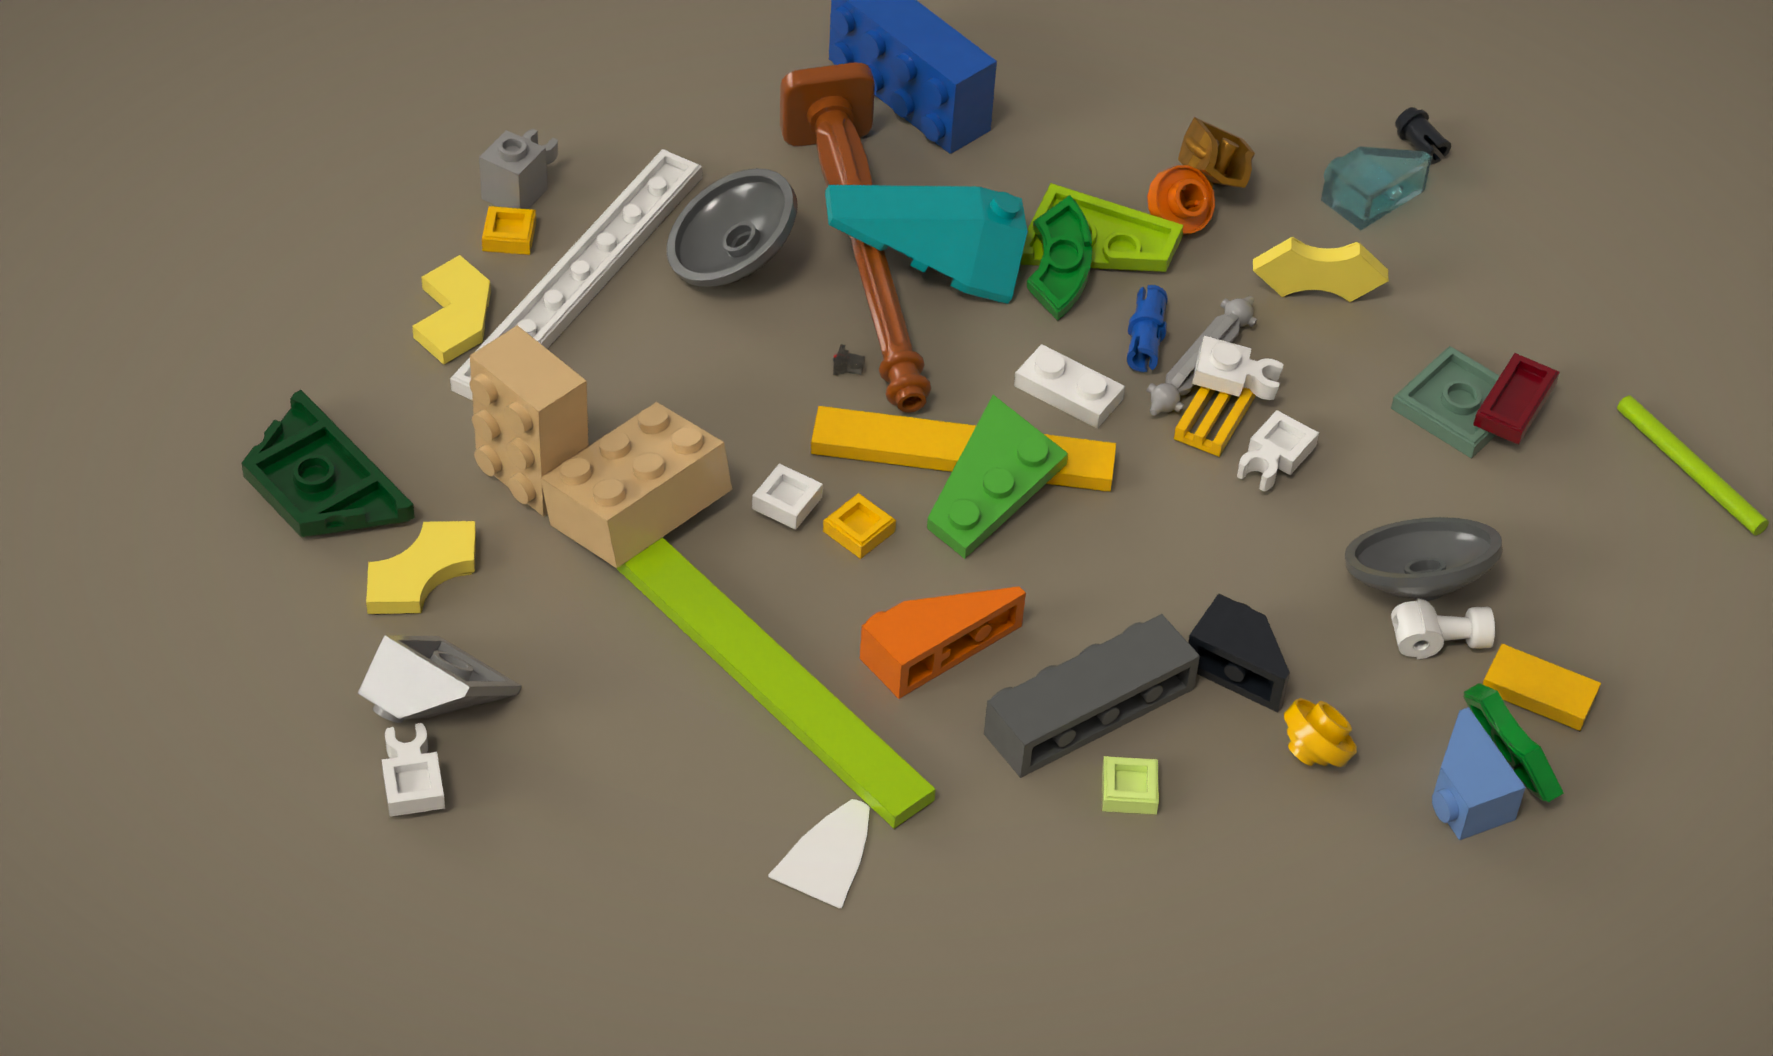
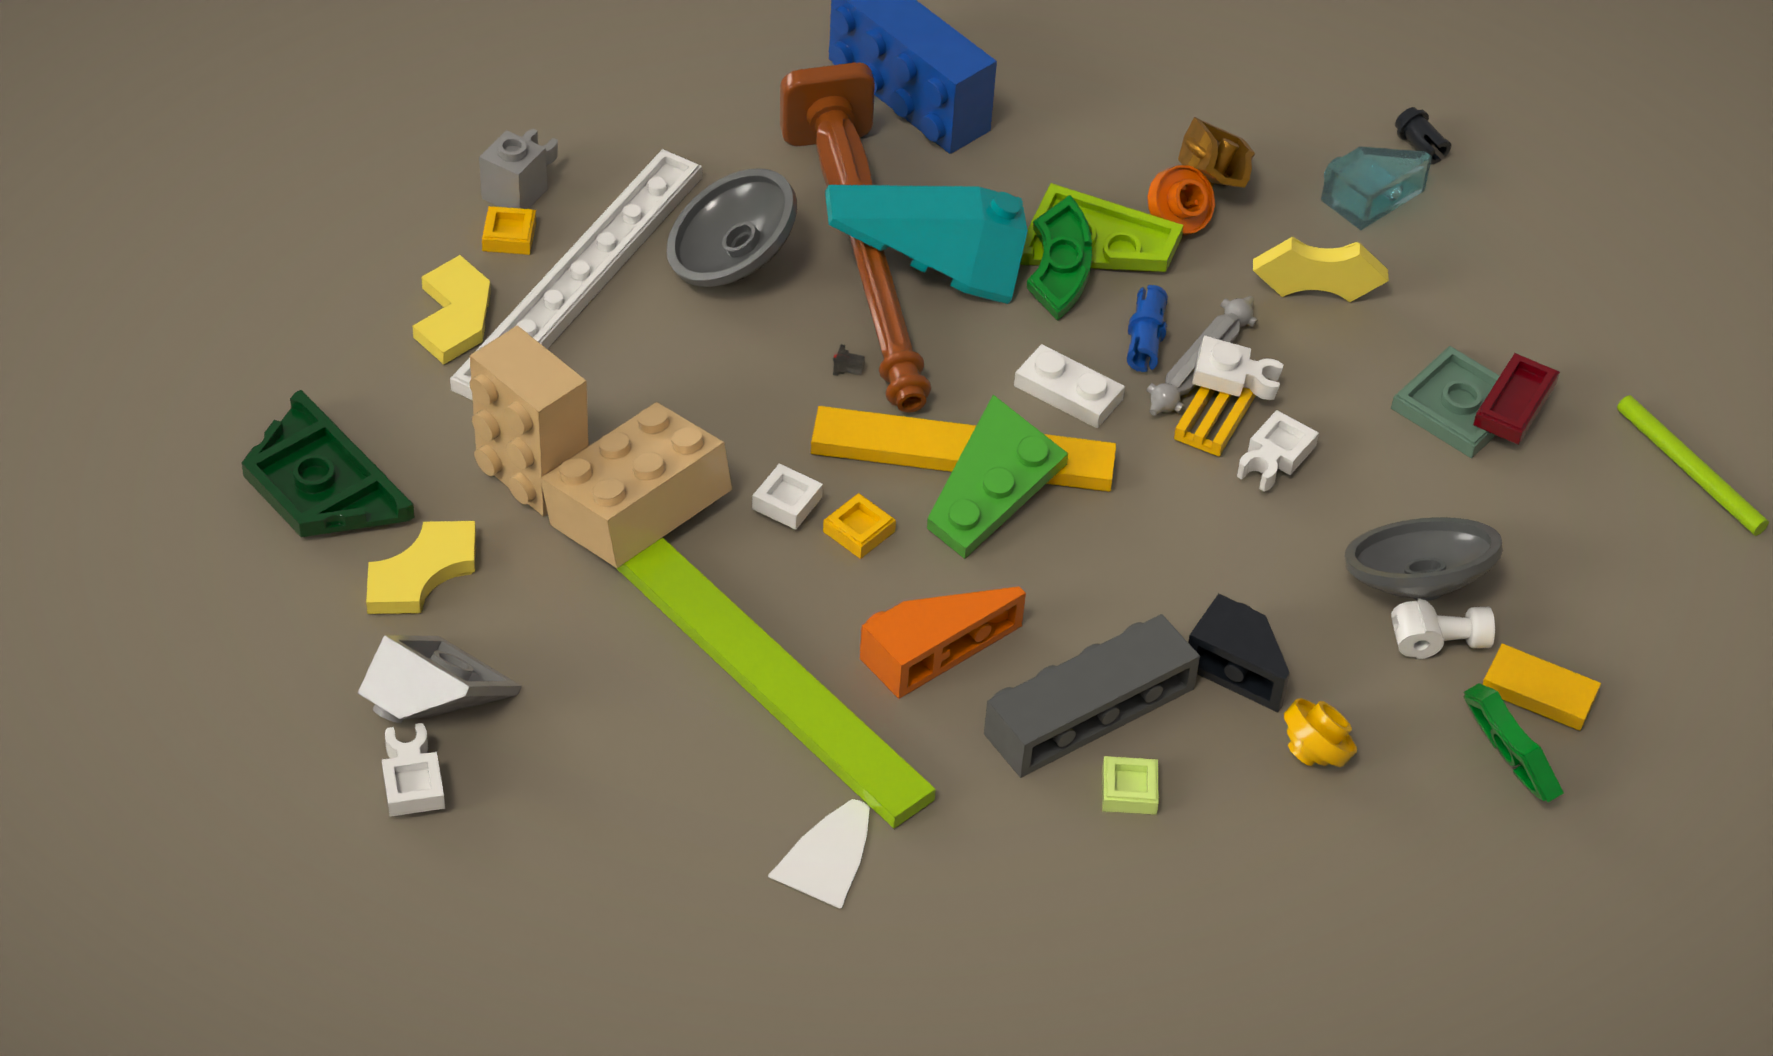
medium blue slope [1432,707,1526,841] -> none

